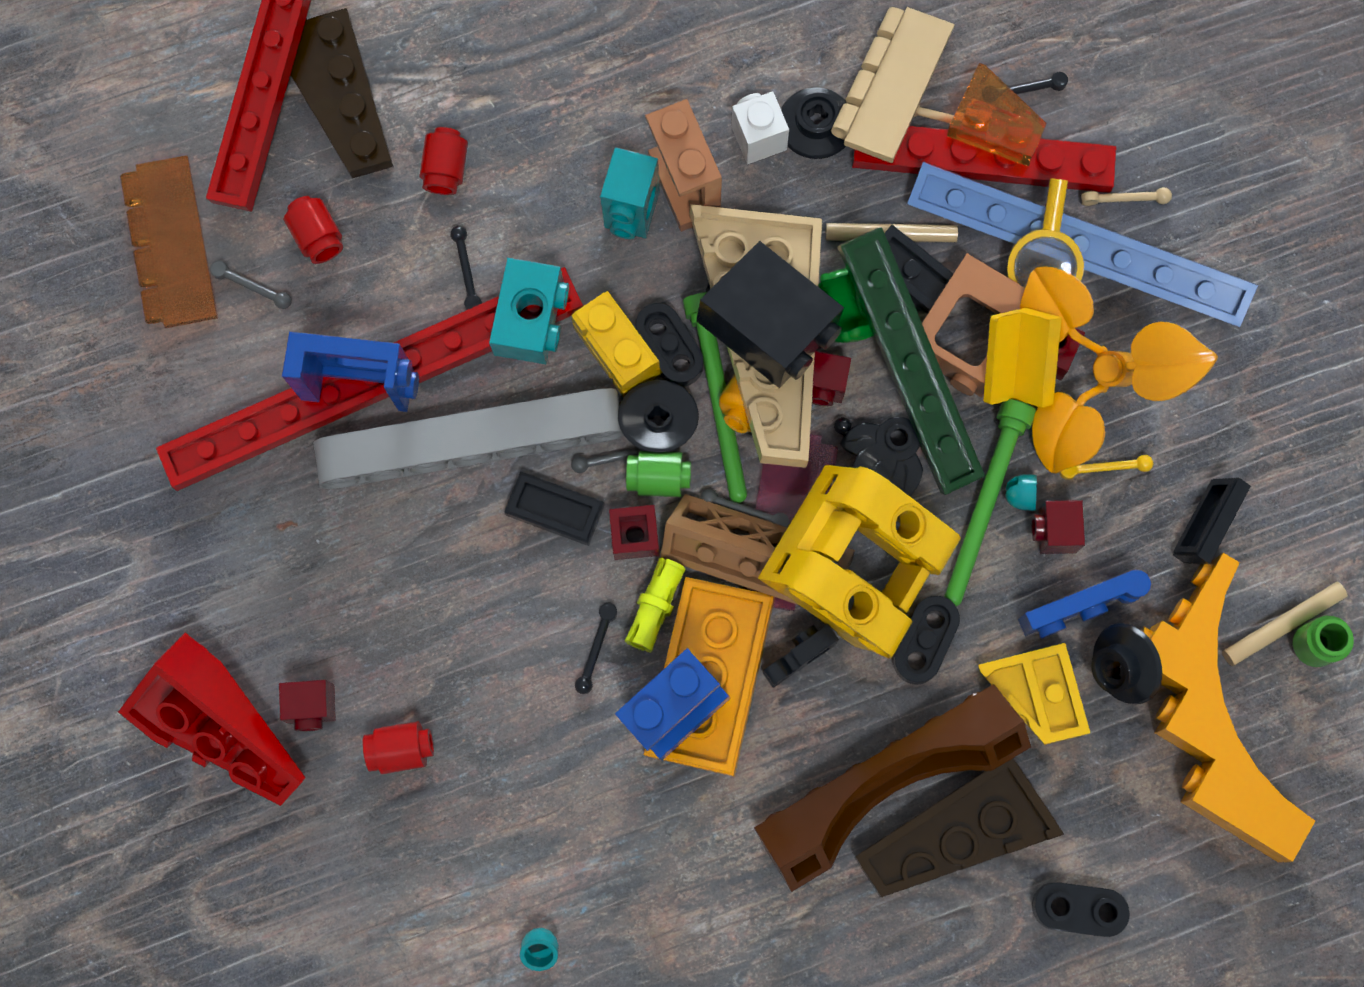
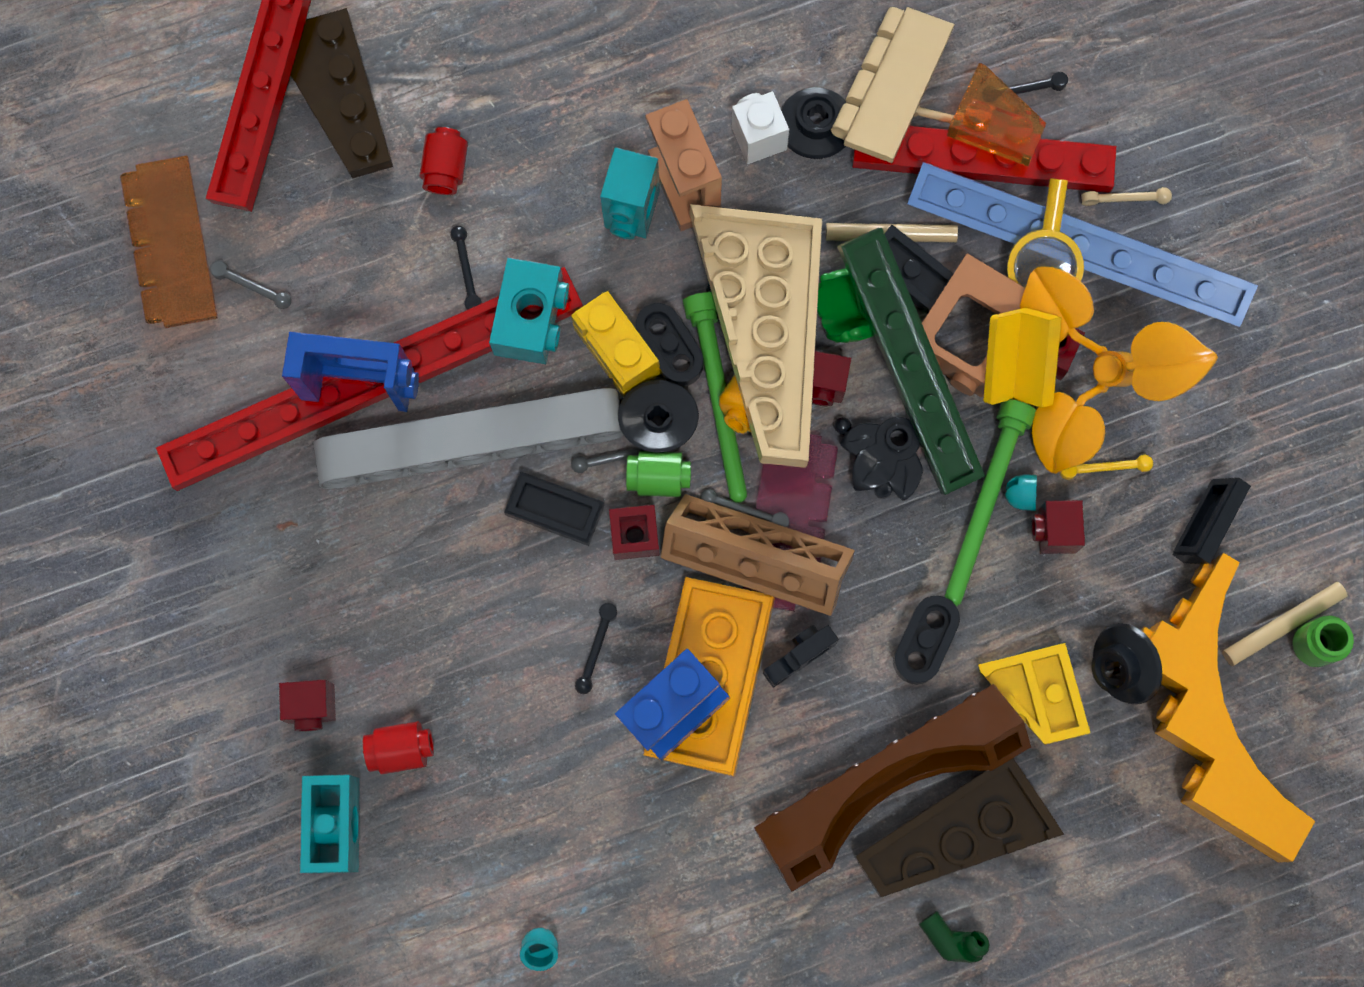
red wedge [118,632,306,806] -> none
red brick [283,196,343,264] -> none
neon yellow pin [625,558,686,653] -> none
black brick [696,241,844,388] -> none
yellow piece [758,465,961,659] -> none
blue plate [1018,570,1151,639] -> none
black plate [1032,882,1130,937] -> none
none -> teal brick [300,775,360,873]
none -> dark green arm [918,911,990,963]

